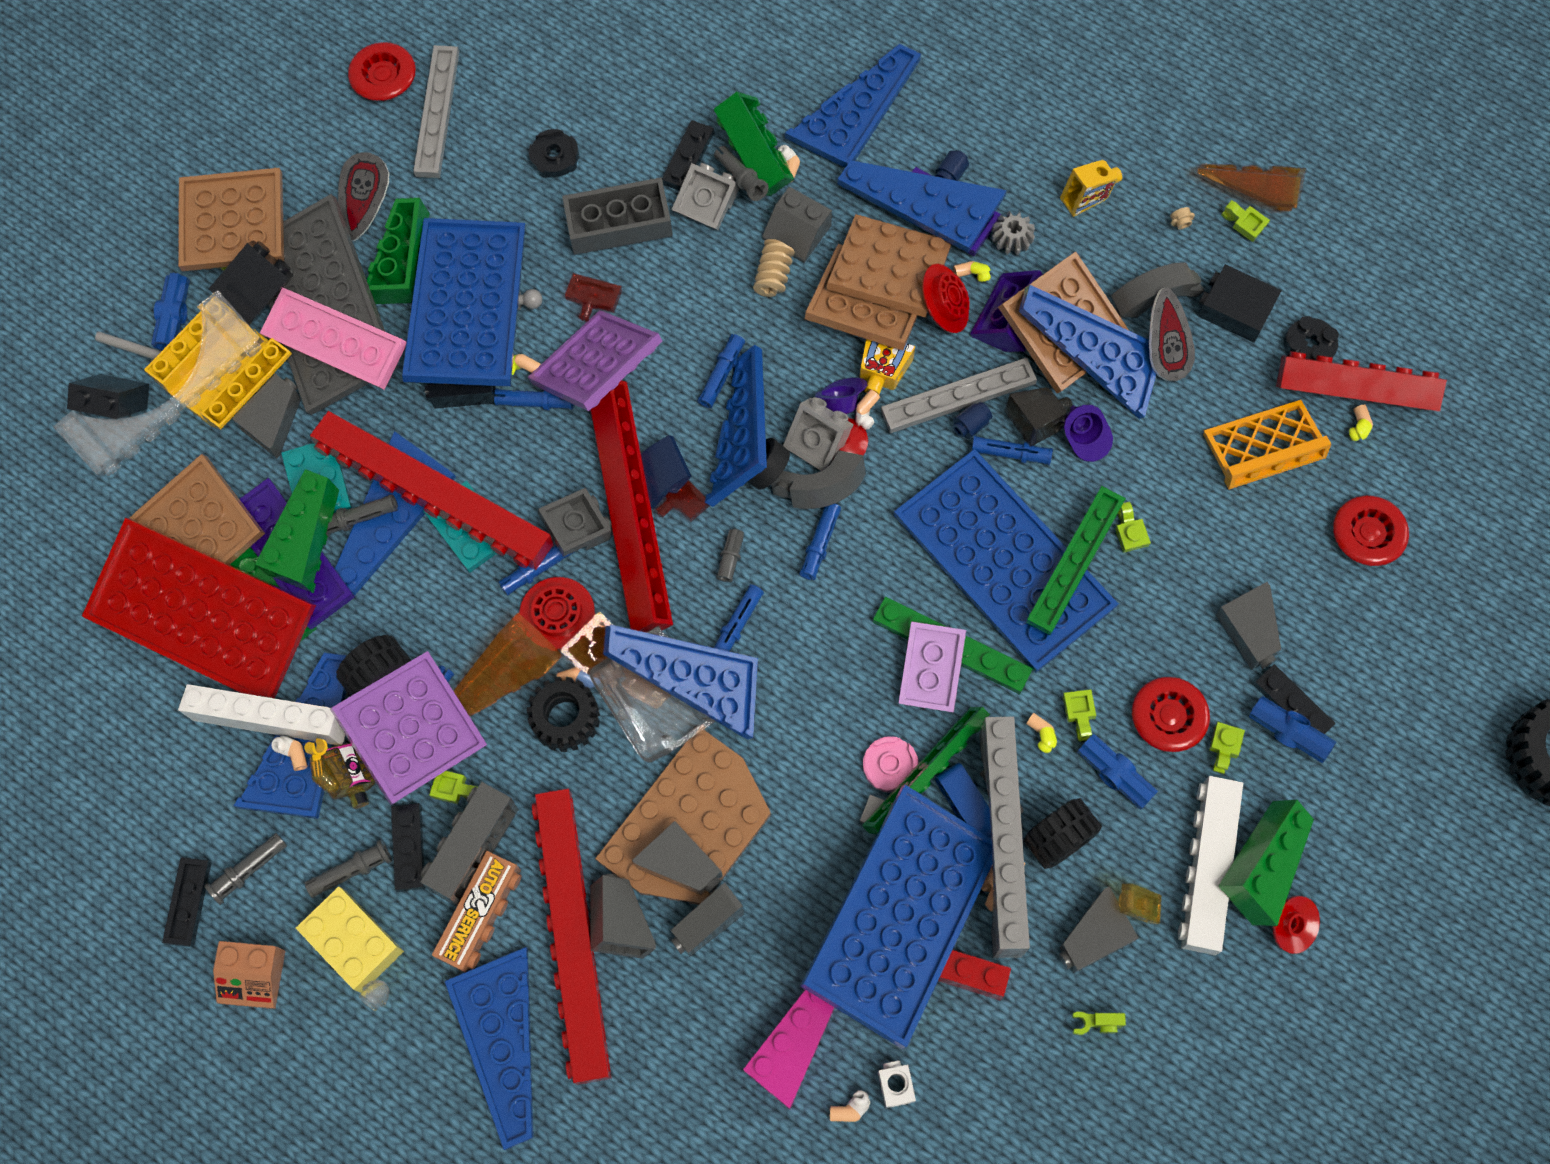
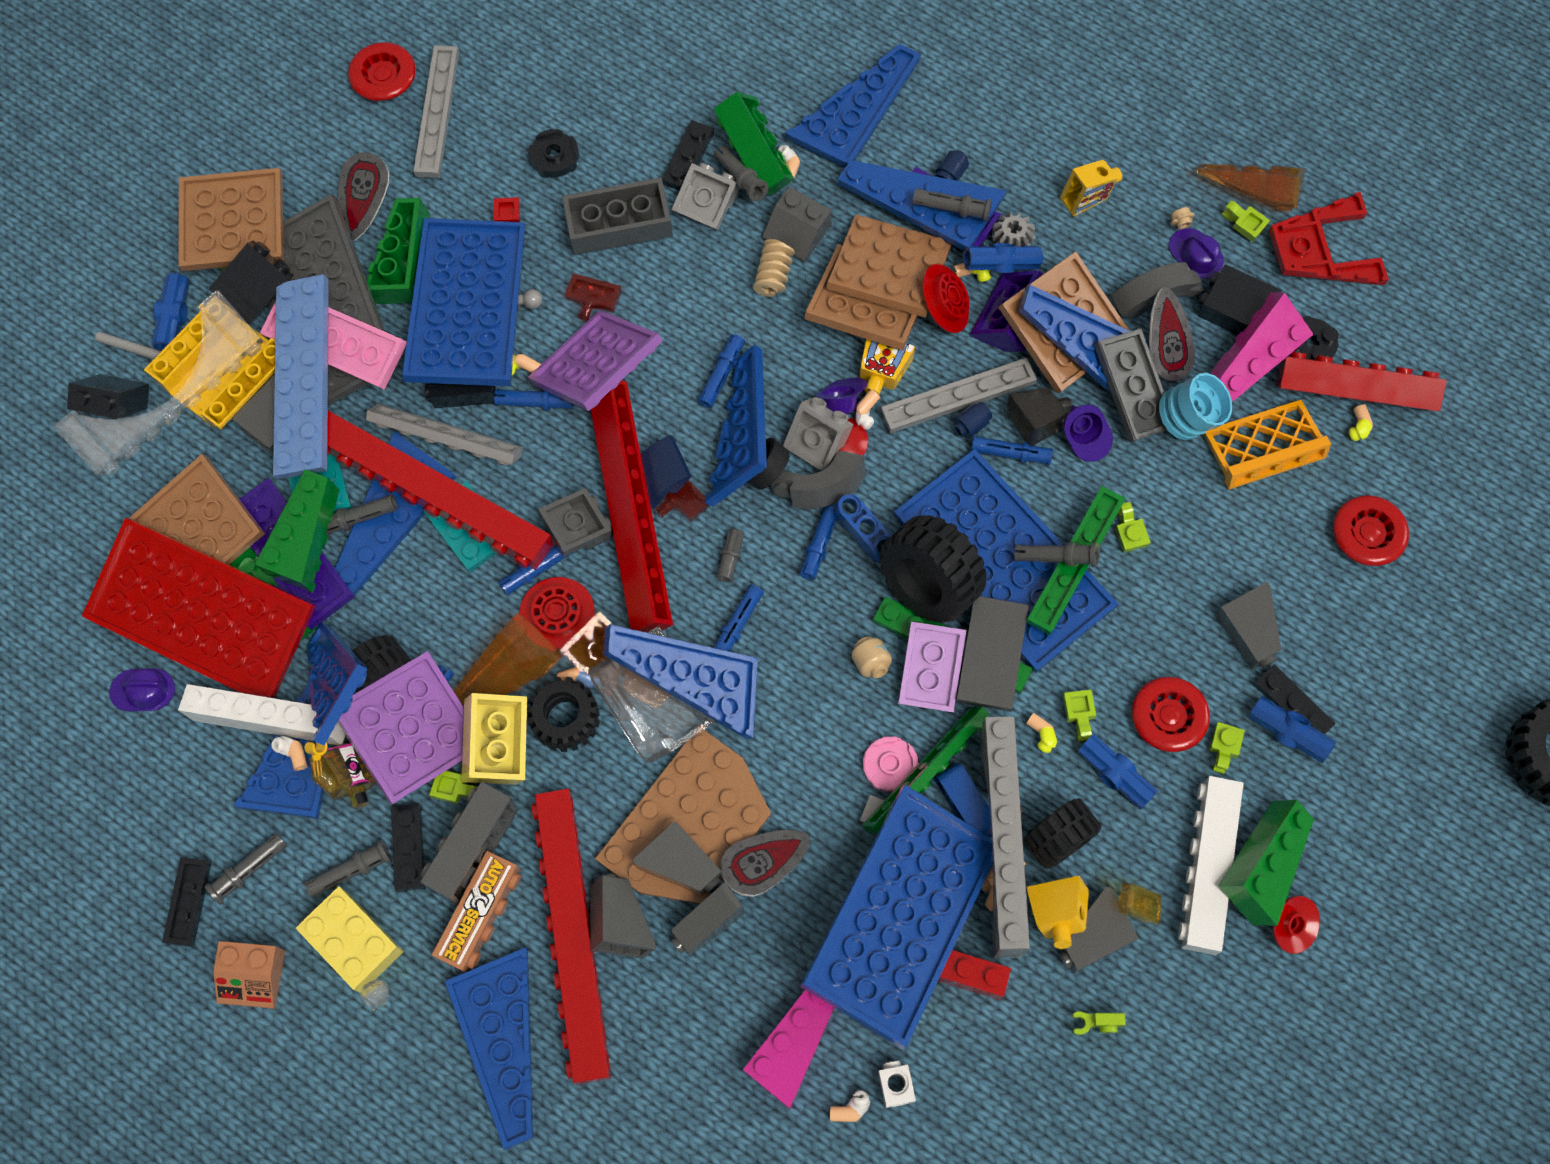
none -> dark purple piece [109,668,175,711]
none -> medium blue plate [273,274,328,479]
none -> blue wing [307,622,367,745]
none -> light grey plate [366,404,523,465]
none -> light yellow brick [462,693,527,785]
none -> red plate [494,197,520,222]
none -> shield [721,830,810,897]
none -> blue beam [834,494,891,563]
none -> tan head [851,637,892,678]
none -> black tyre [879,515,987,623]
none -> dark grey pin [913,188,992,222]
none -> dark grey tile [956,596,1029,712]
none -> blue piece [963,243,1043,273]
none -> dark grey pin [1014,542,1100,567]
none -> yellow torso [1027,876,1089,949]
none -> dark grey tile [1094,329,1167,442]
none -> medium azure wheel [1159,373,1232,440]
none -> dark purple piece [1169,228,1224,279]
none -> dark pink wedge [1210,292,1313,401]
none -> red wing [1268,192,1389,285]

